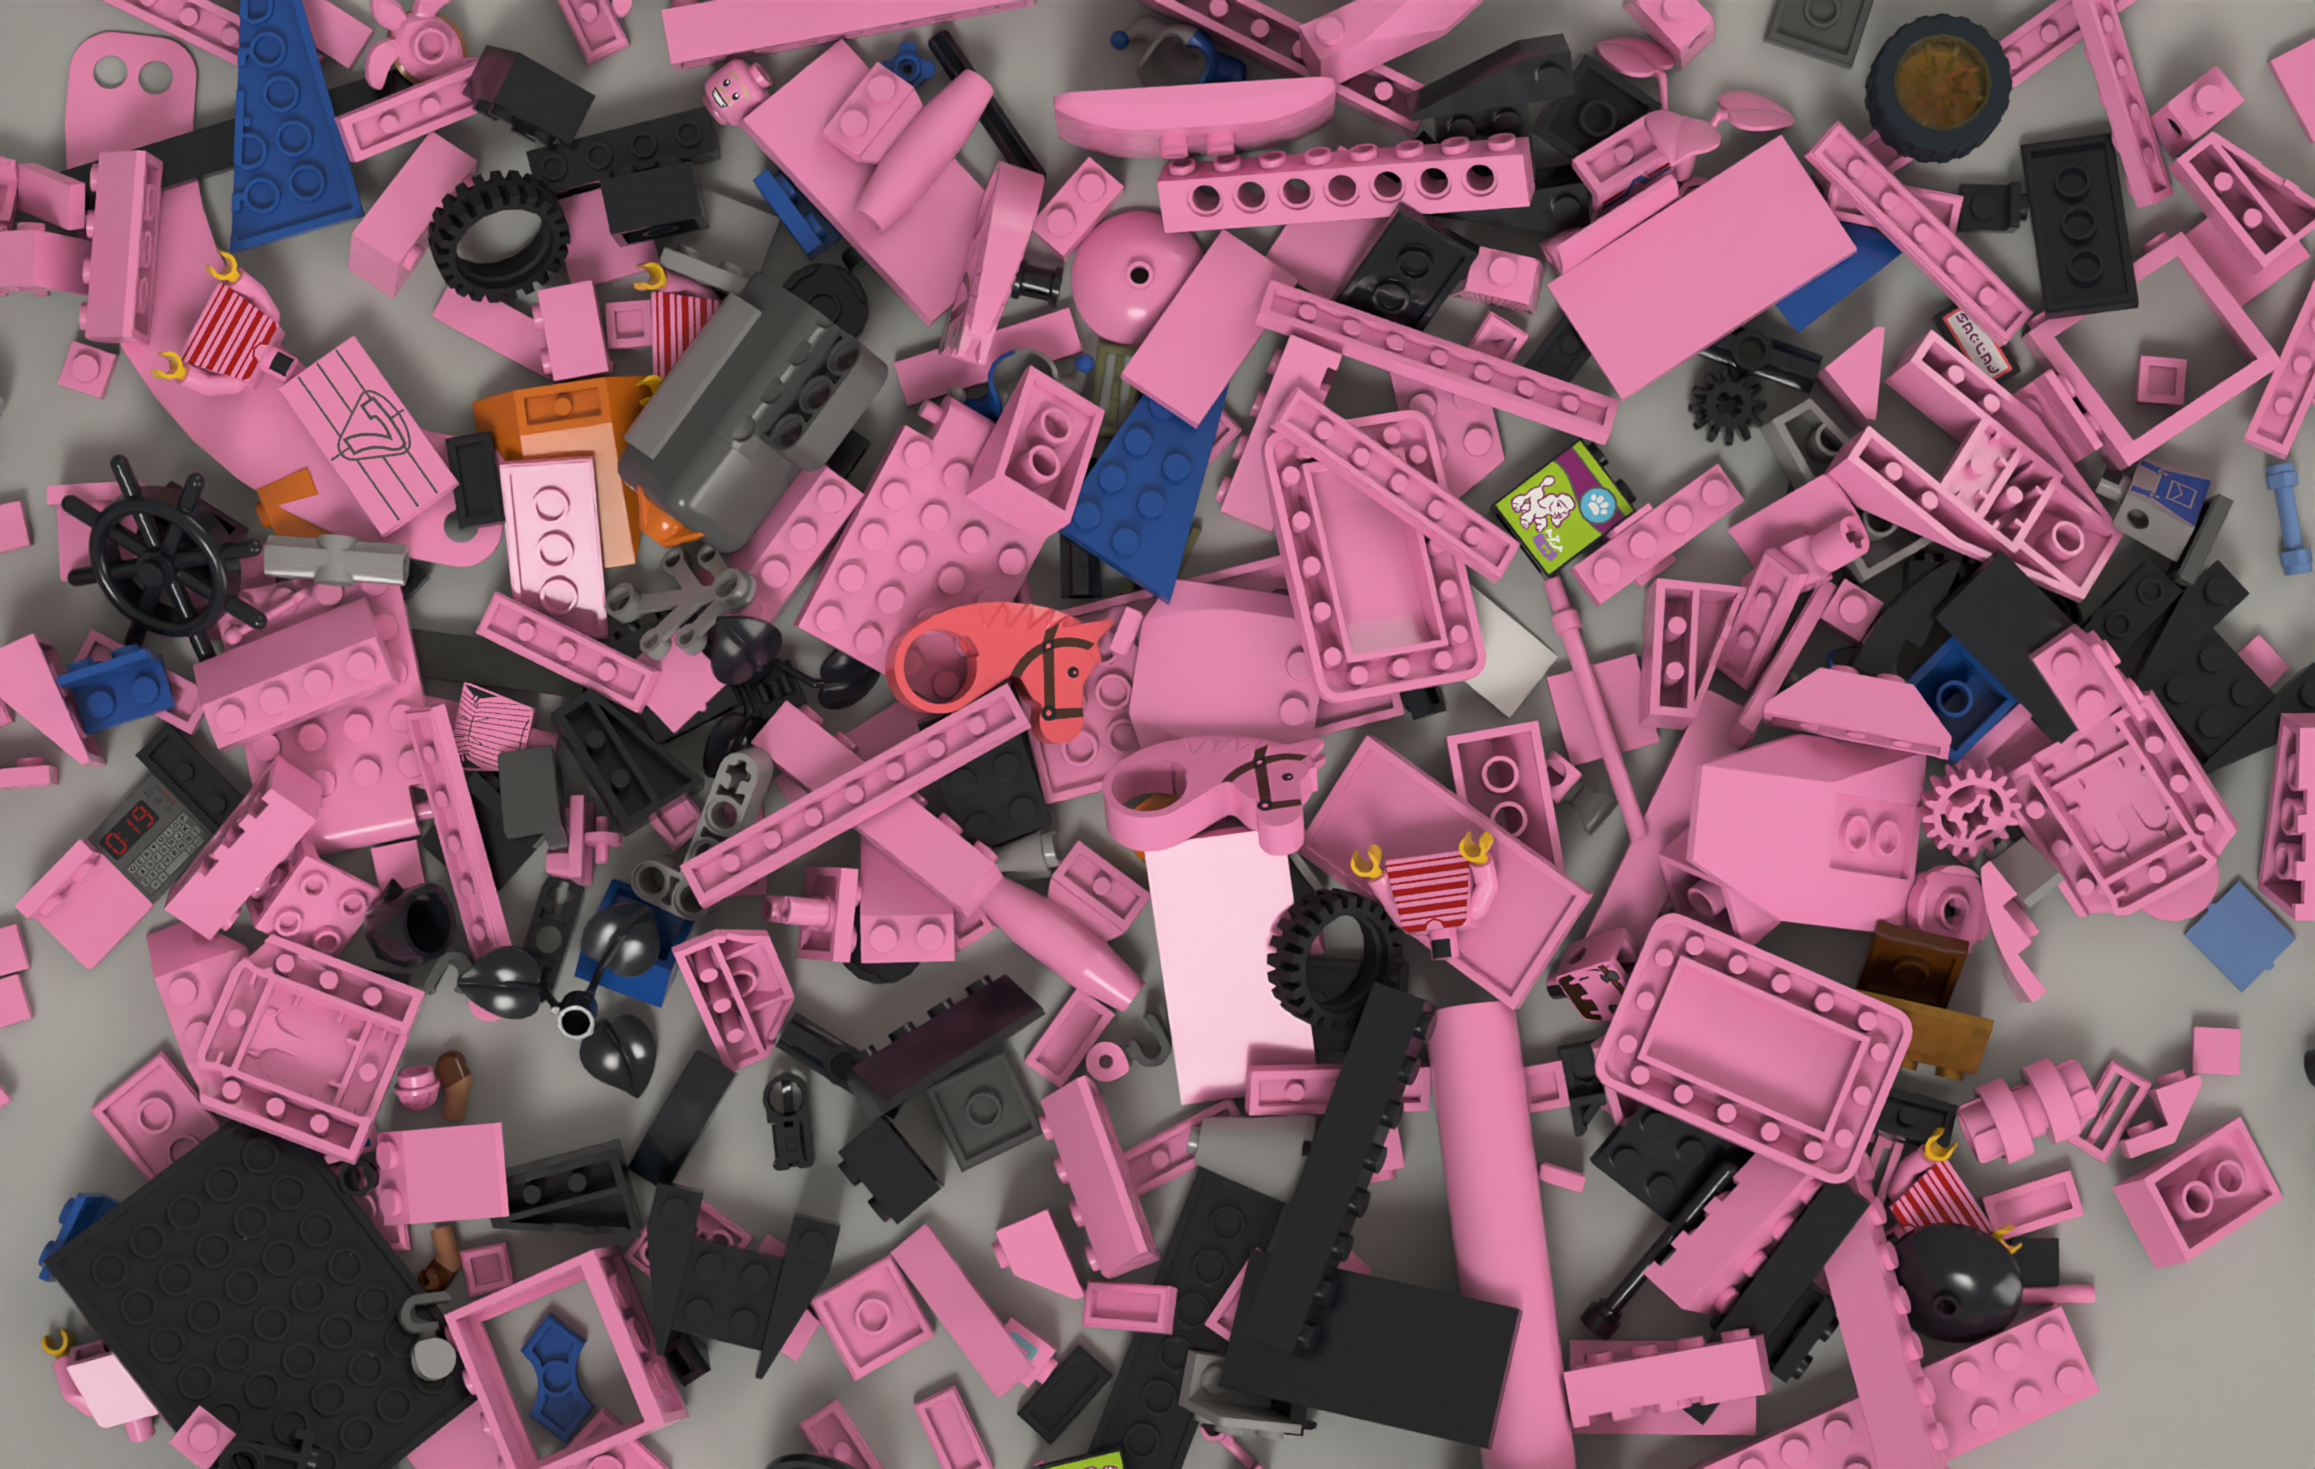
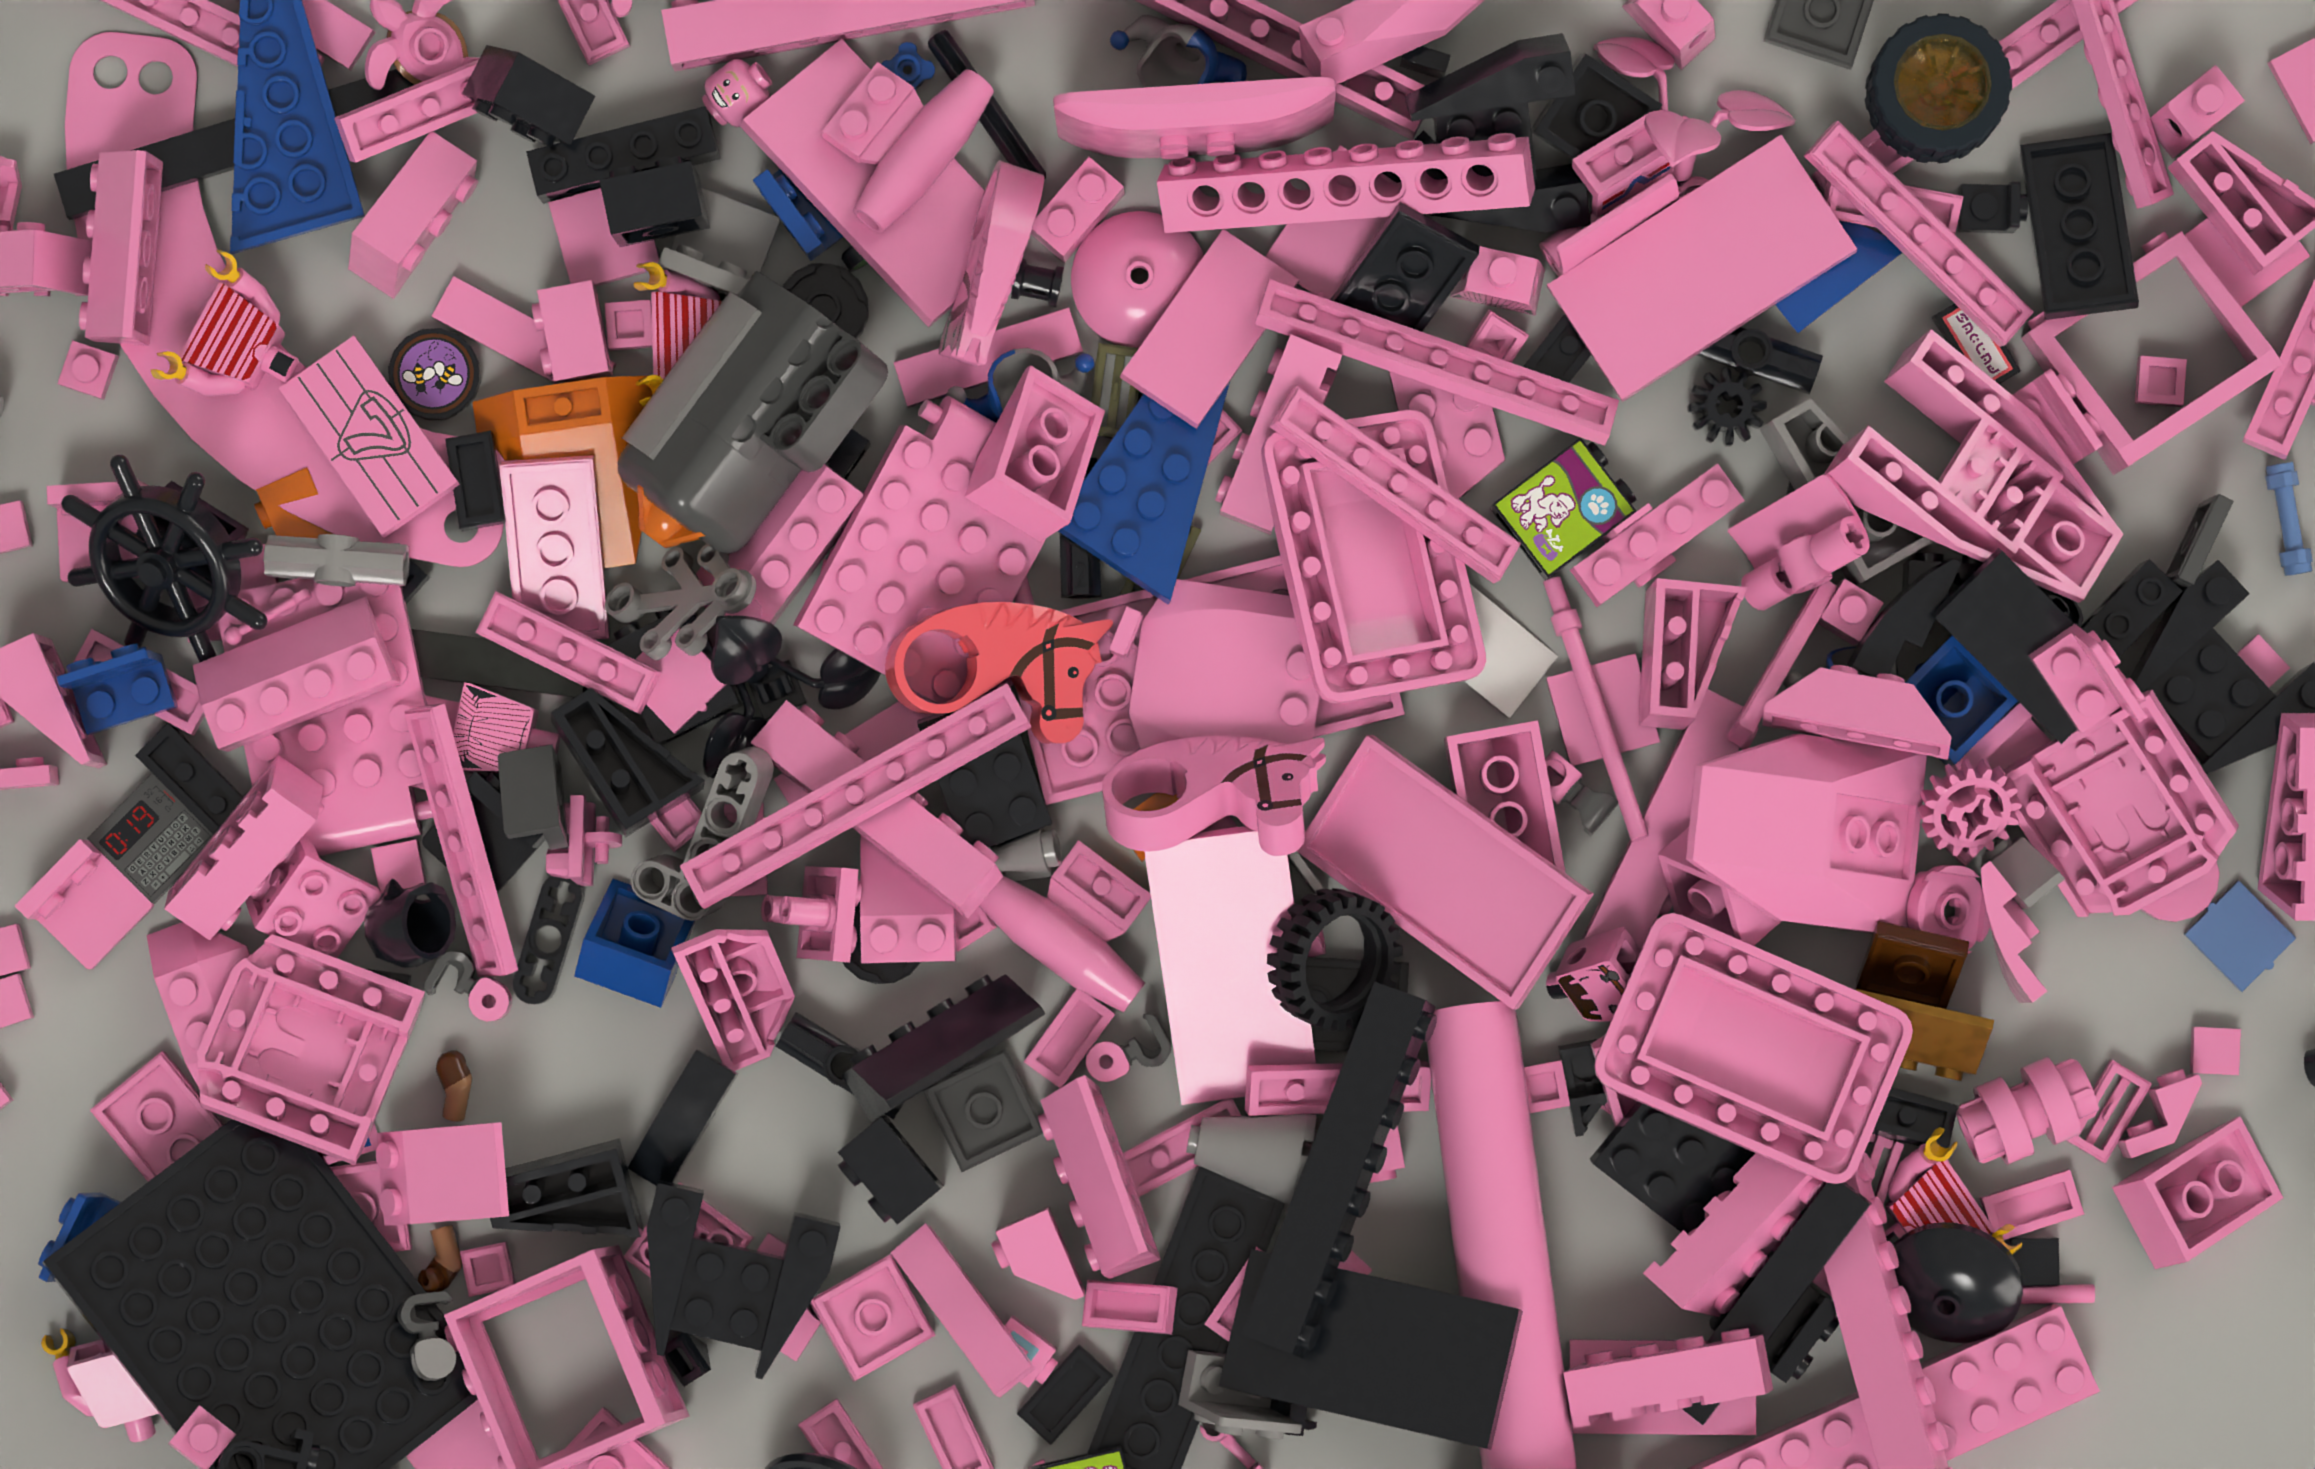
bright pink tile [18,162,85,230] -> none
black hinge [339,1159,379,1197] -> none
bright pink plate [394,1065,441,1111] -> none
black tyre [428,170,571,303] -> none
black plant [457,903,660,1098] -> none
blue tile [521,1313,595,1444] -> none
black piece [763,1072,815,1171] -> none
torso [1350,831,1499,960] -> none
black plate [1400,686,1447,720] -> none
bright pink tile [1537,1161,1586,1193] -> none
black piece [1580,1159,1738,1340] -> none
bright pink tile [1716,548,1809,691] -> none
bright pink slope [1815,327,1885,429] -> none
light grey torso [2095,457,2212,562] -> none
none -> tile [388,328,481,421]
none -> black tile [1400,46,1451,79]

